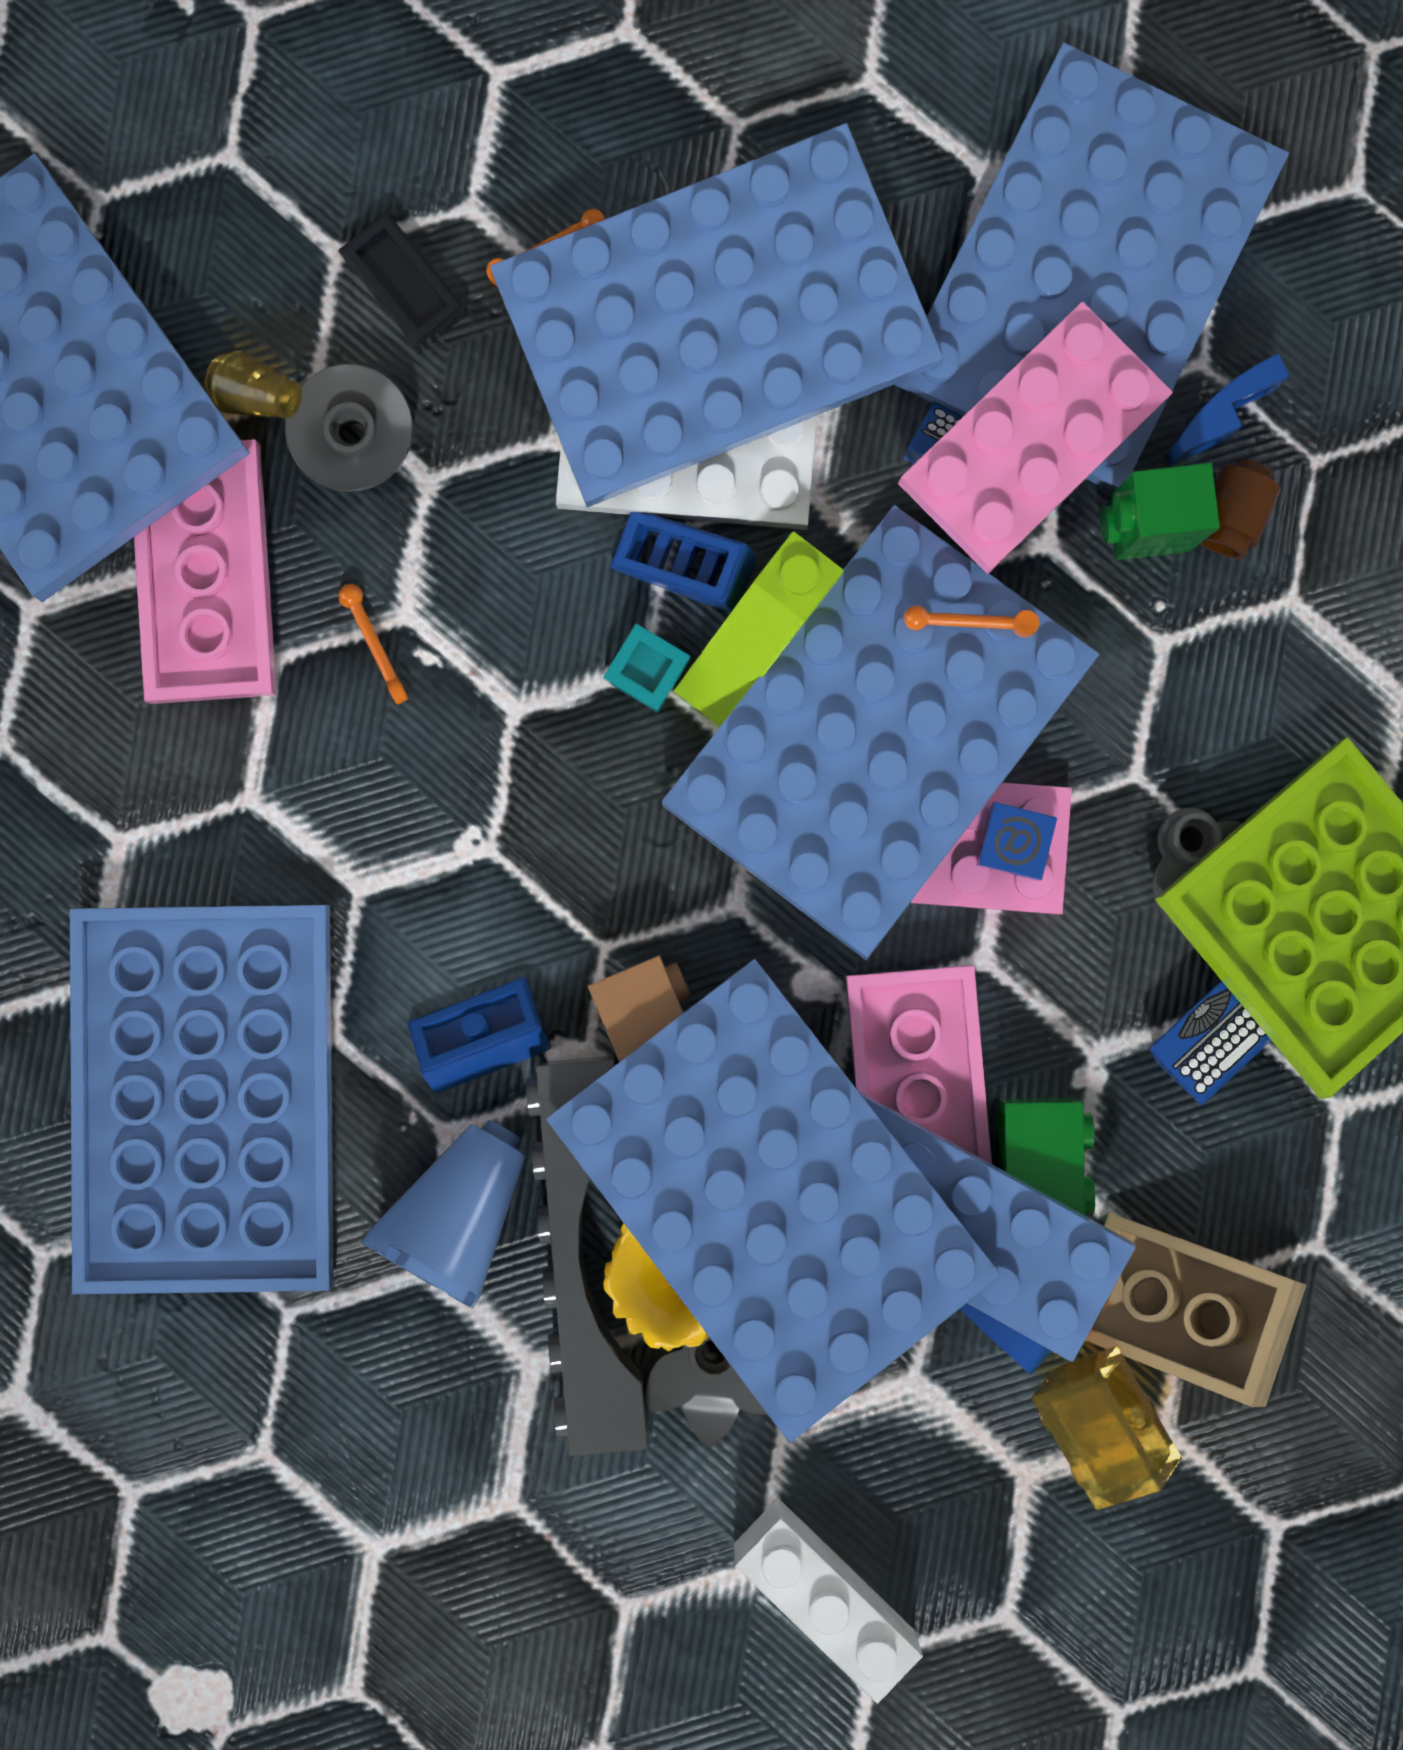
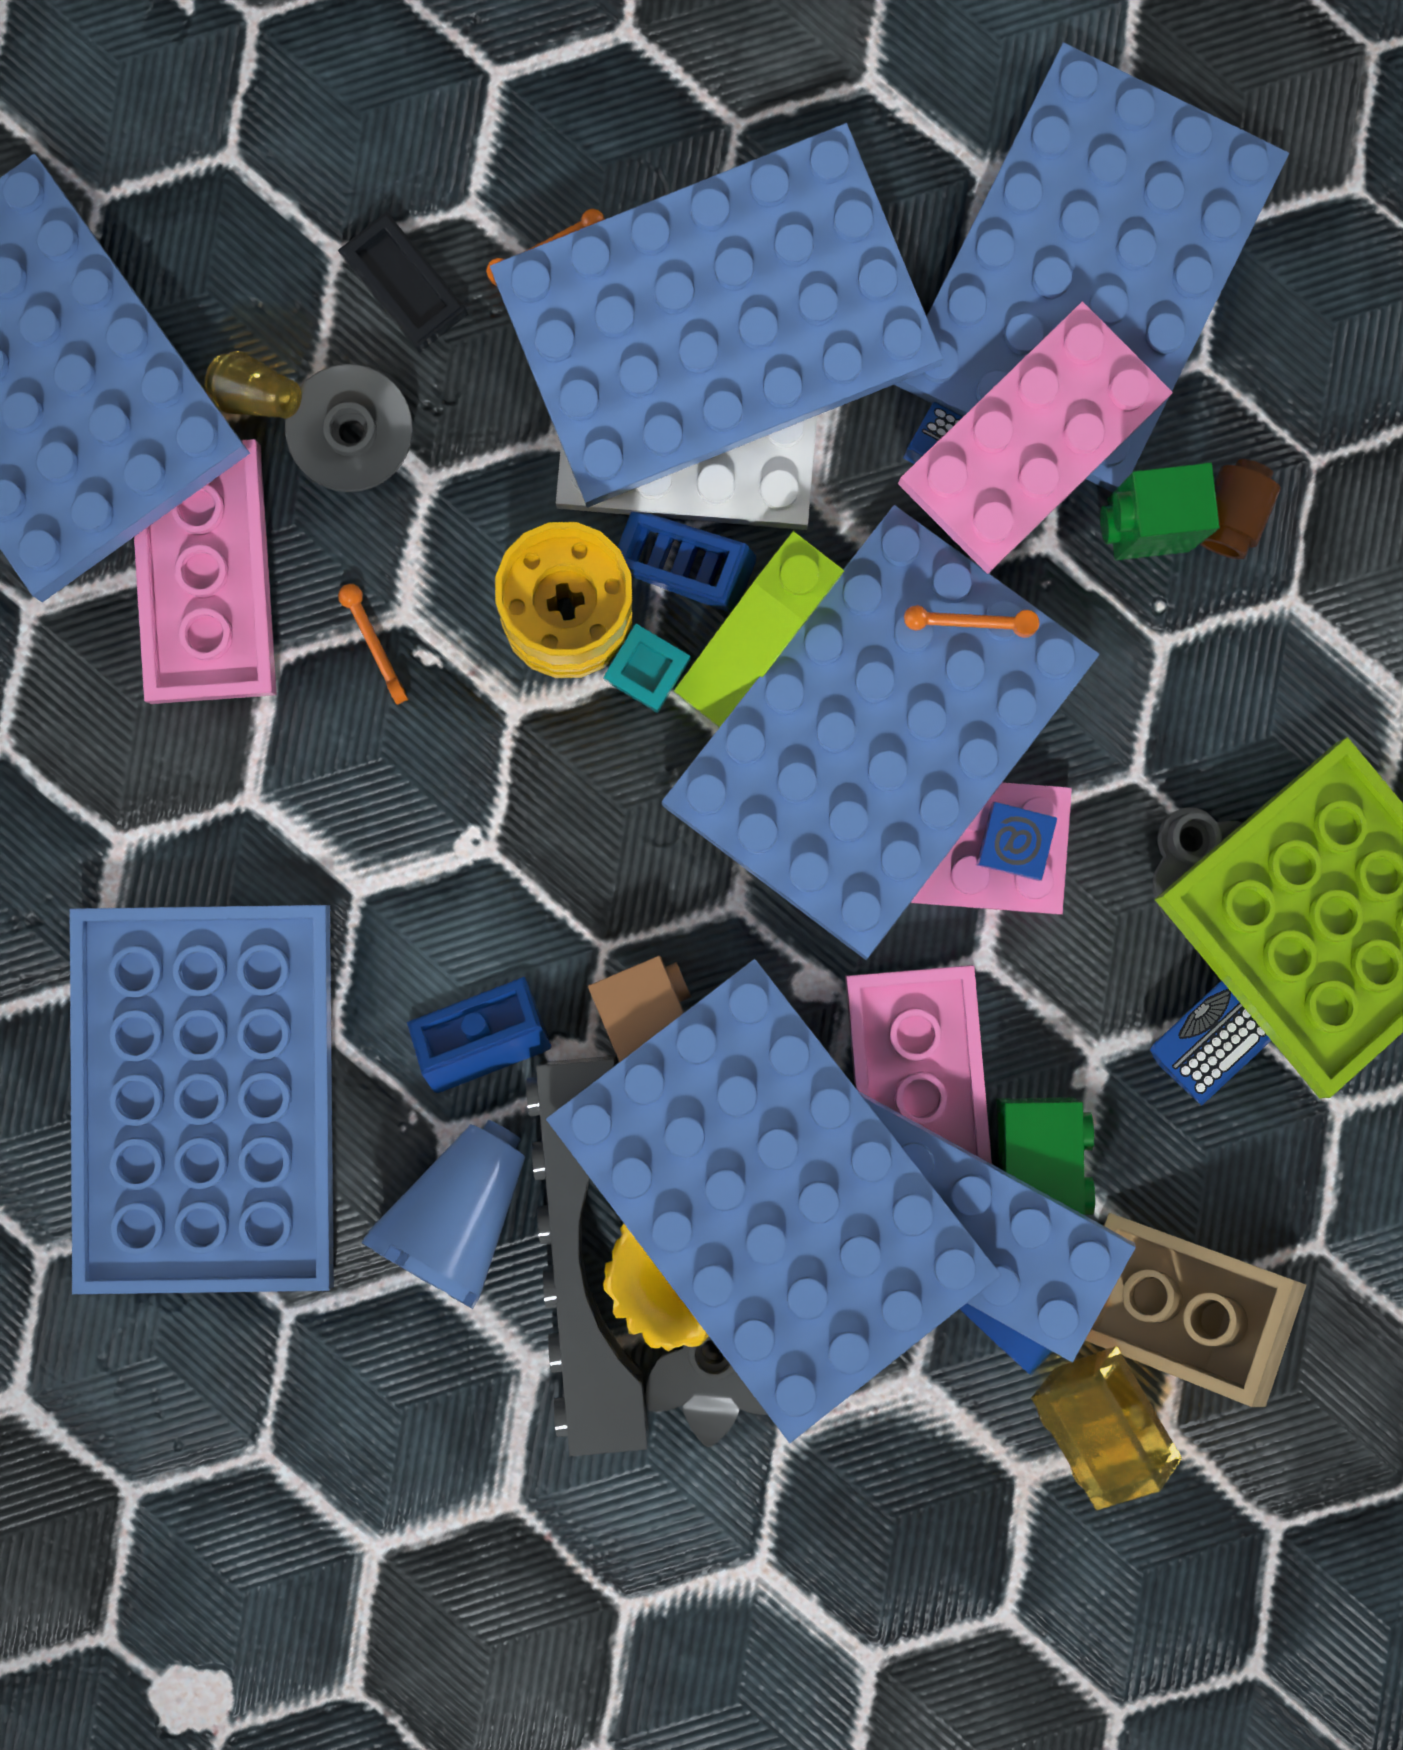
white brick [734,1498,923,1704] -> none
blue slope [1164,353,1290,466] -> none
none -> yellow wheel [495,522,632,678]

